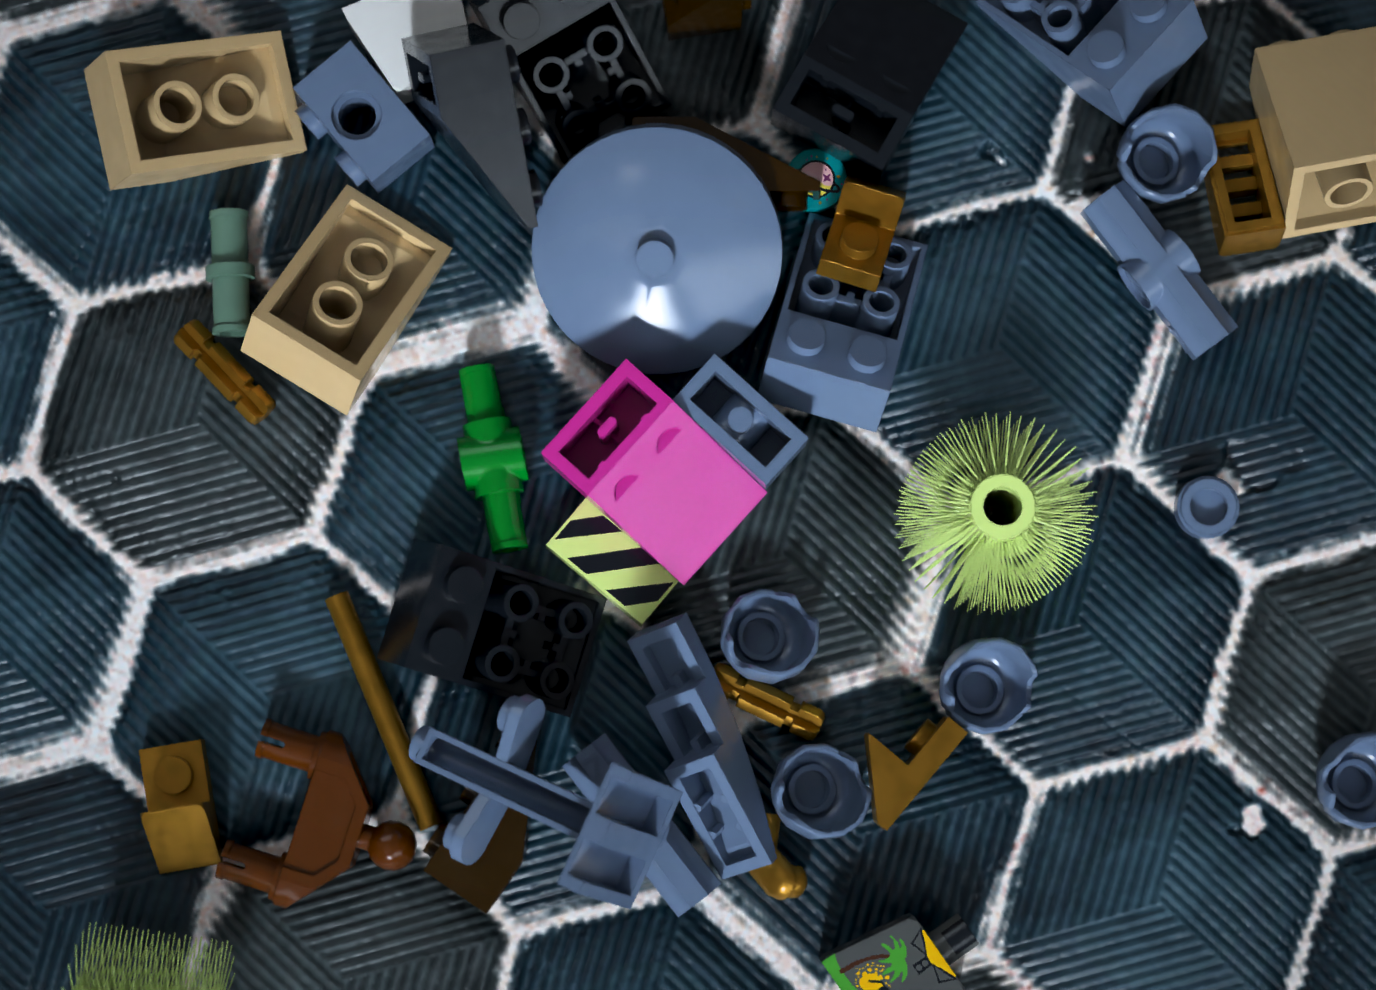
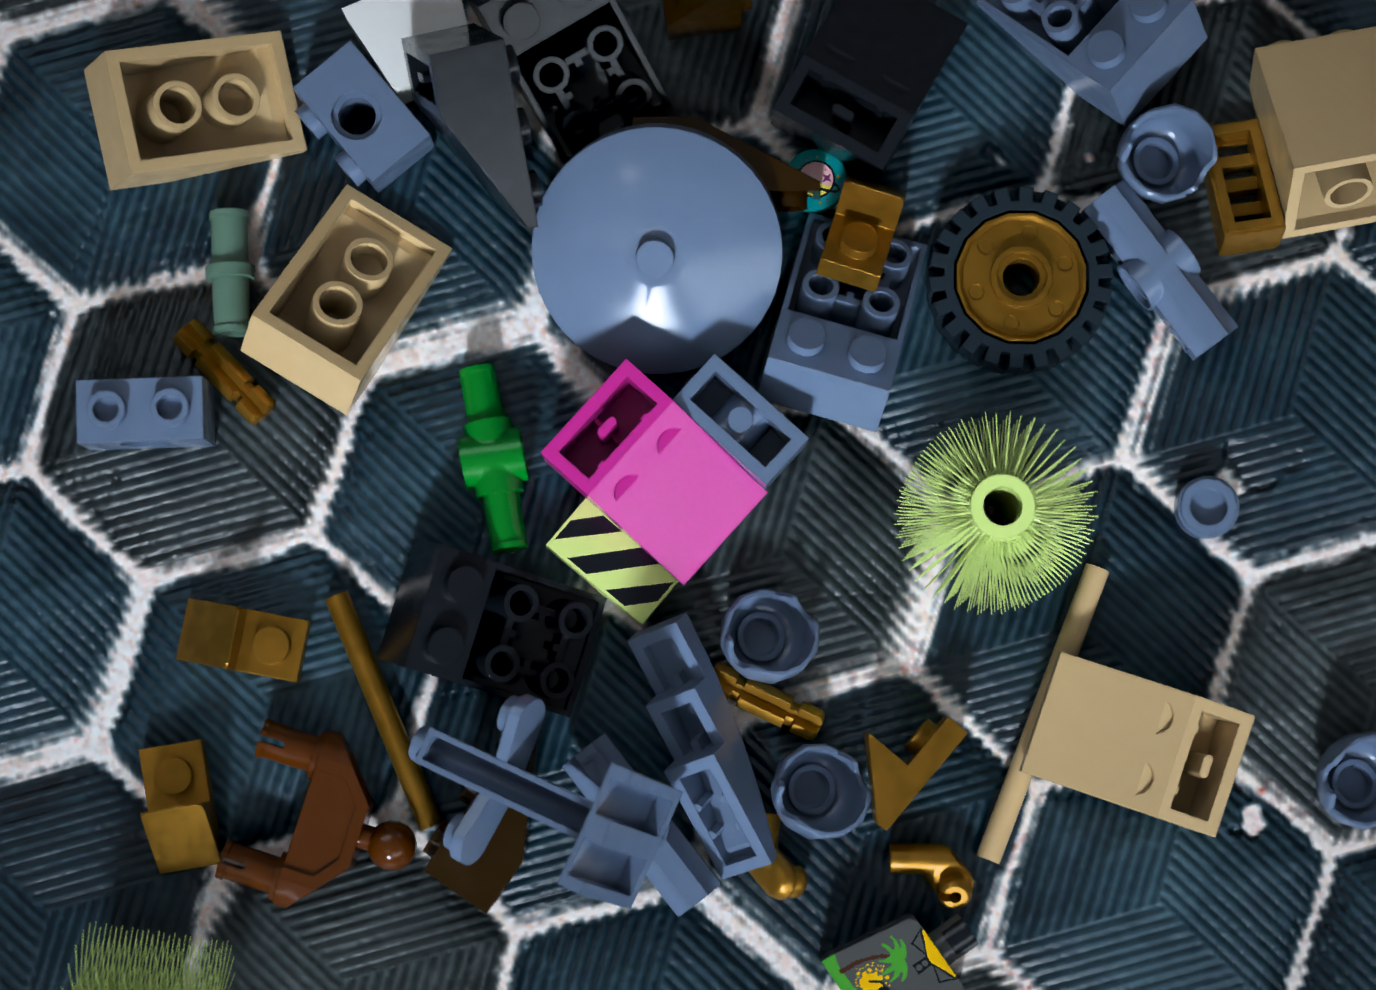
sand blue hair [939,637,1038,734] -> none
none -> sand blue brick [76,376,215,451]
none -> pearl gold slope [176,598,312,683]
none -> pearl gold arm [889,843,974,909]
none -> wheel [925,186,1113,375]
none -> tan piece [976,563,1109,864]
none -> tan slope [1019,651,1255,838]

